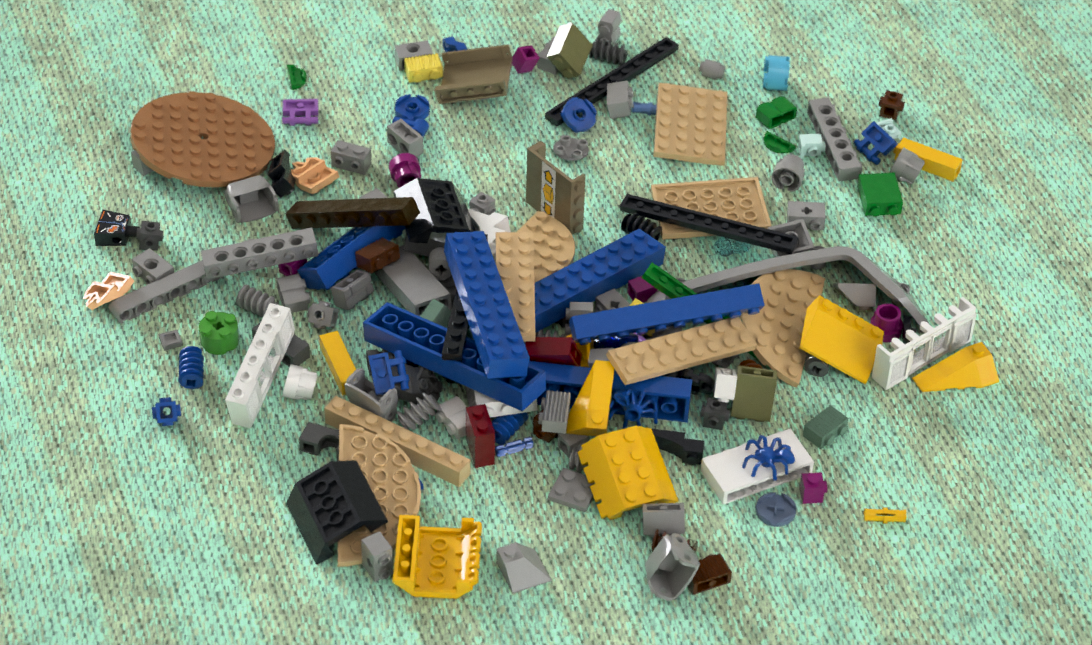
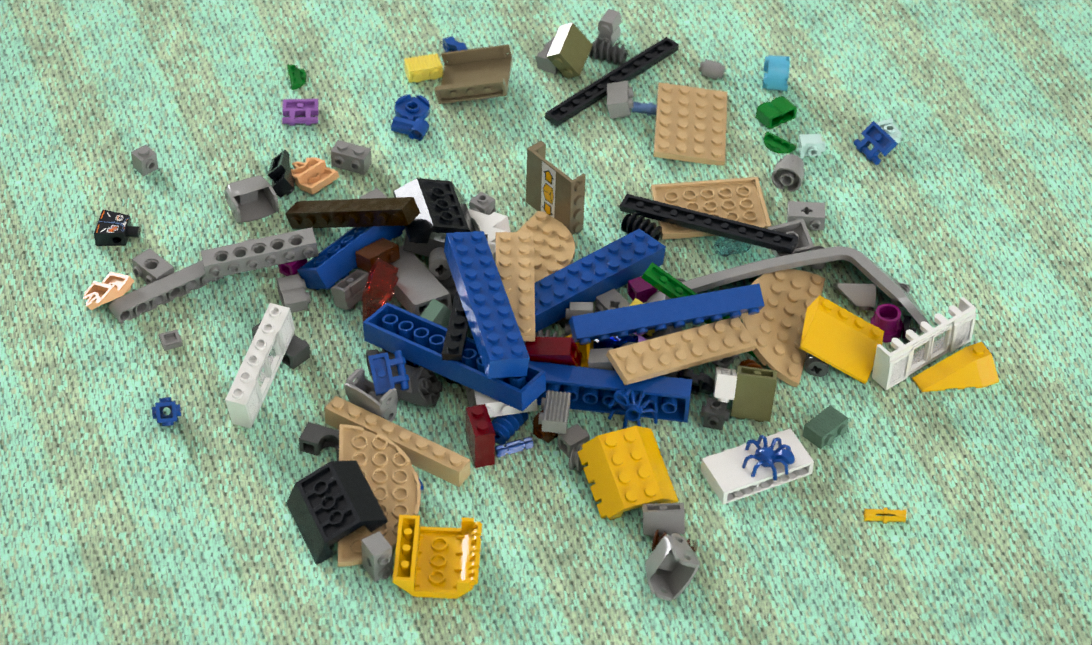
medium nougat plate [130,91,275,188] -> none
dark grey brick [136,221,163,250] -> none
blue piece [179,346,204,389] -> none
bright green brick [199,311,239,355] -> none
light grey piece [236,284,279,317] -> none
white piece [282,364,317,400] -> none
light grey brick [307,301,339,329] -> none
yellow brick [319,331,356,395] -> none
light grey brick [387,119,423,157] -> none
magenta piece [389,153,421,188] -> none
light grey brick [394,40,433,70] -> none
light grey piece [397,392,442,431] -> none
white brick [435,396,466,439] -> none
light grey slope [496,542,551,594] -> none
magenta brick [512,45,540,74] -> none
light grey plate [548,468,595,513] -> none
light grey dish [553,135,589,161] -> none
blue plate [561,97,597,133] -> none
yellow wedge [567,360,615,437] -> none
black slope [652,429,704,465] -> none
reddish brown brick [688,553,732,595] -> none
sand blue tile [756,492,796,527] -> none
magenta brick [799,472,828,504] -> none
light grey brick [807,97,862,182] -> none
green brick [857,172,903,216] -> none
reddish brown brick [878,90,905,120] -> none
light grey piece [889,147,925,184] -> none
yellow brick [893,137,963,182] -> none
none -> clear red slope [362,258,399,322]

